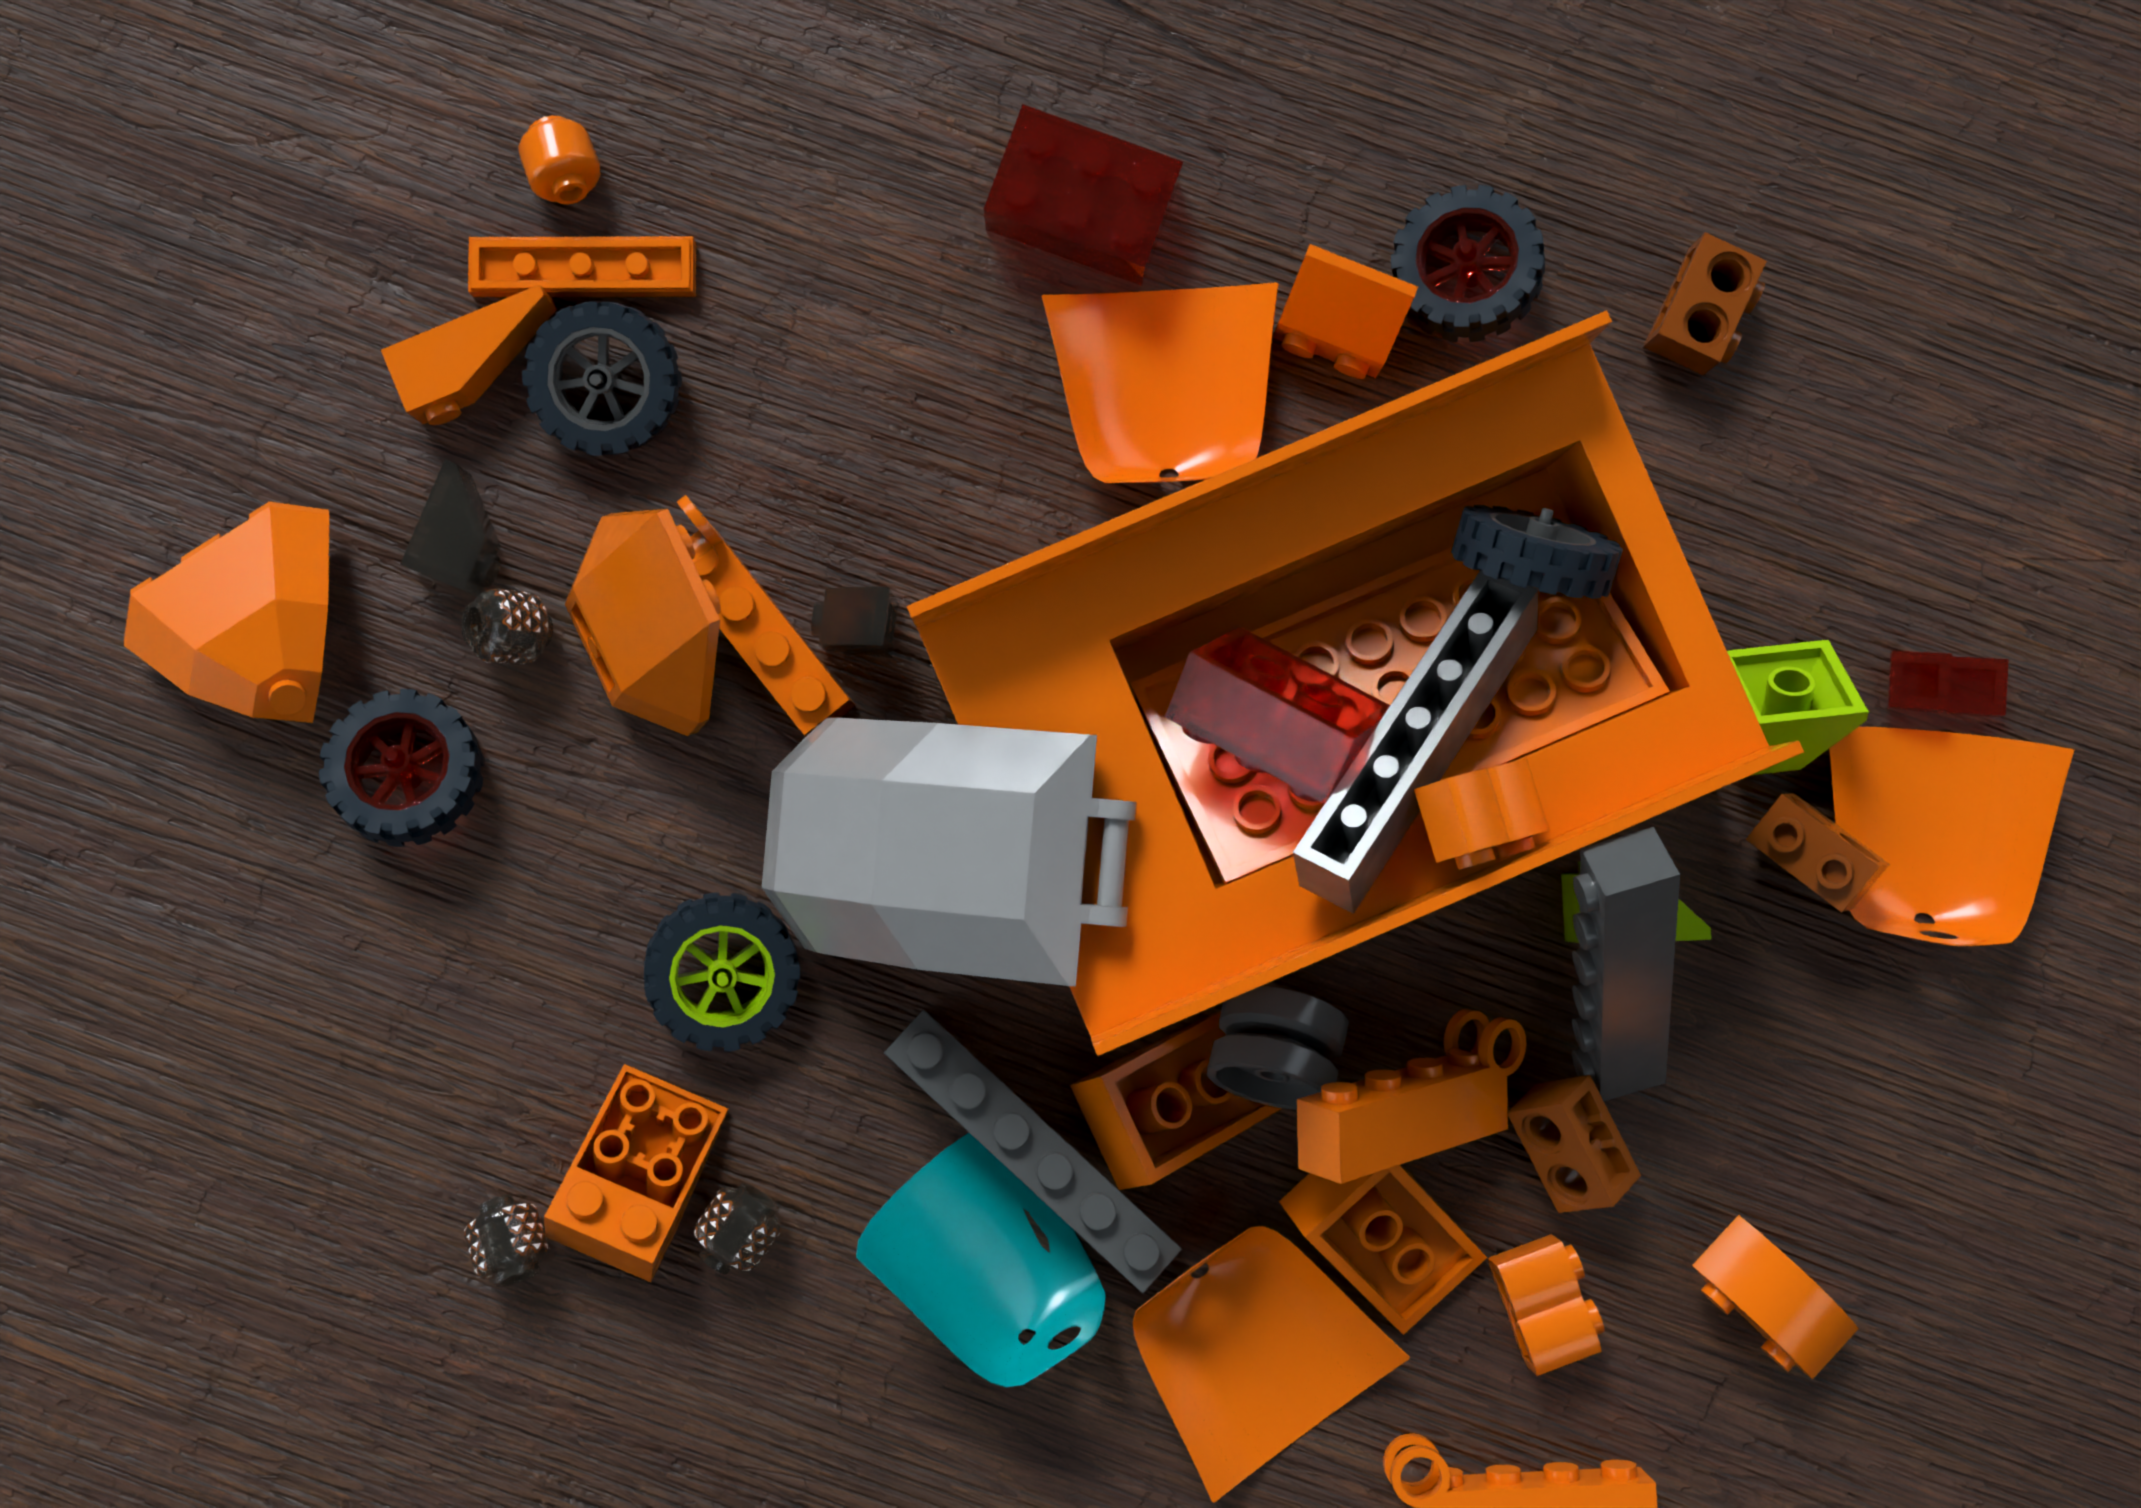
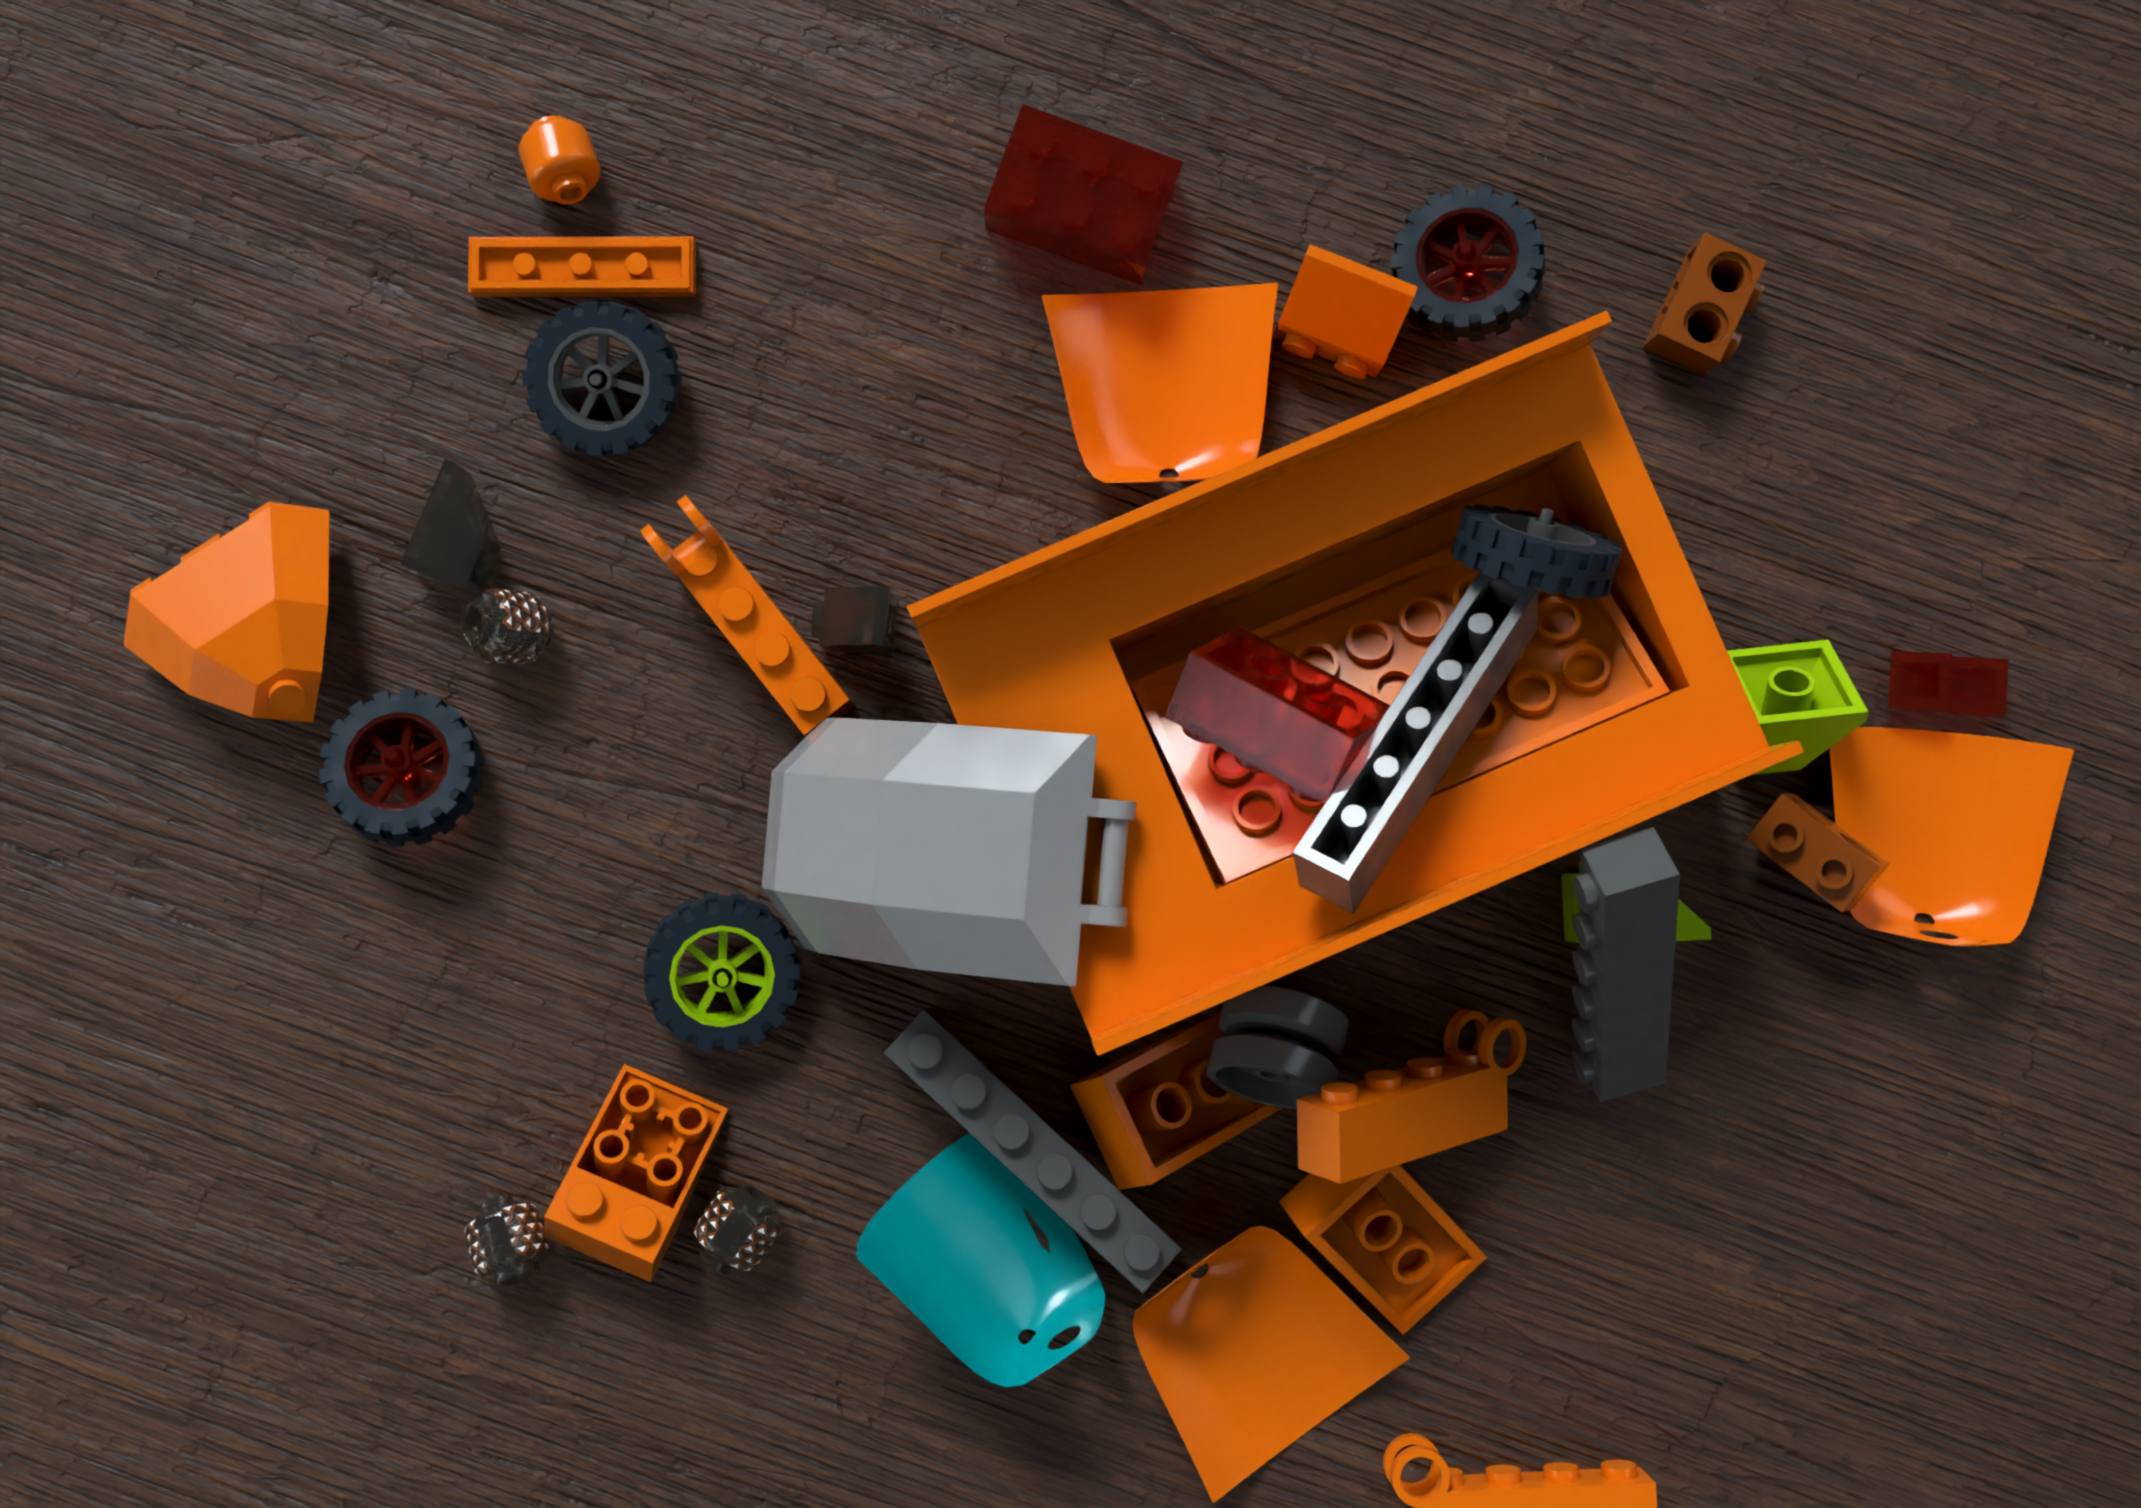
orange slope [381,284,557,425] -> none
orange wedge [565,509,721,736] -> none
orange brick [1414,759,1550,870] -> none
orange brick [1488,1234,1605,1376] -> none
dark orange brick [1507,1074,1641,1213] -> none
orange brick [1692,1215,1859,1380] -> none

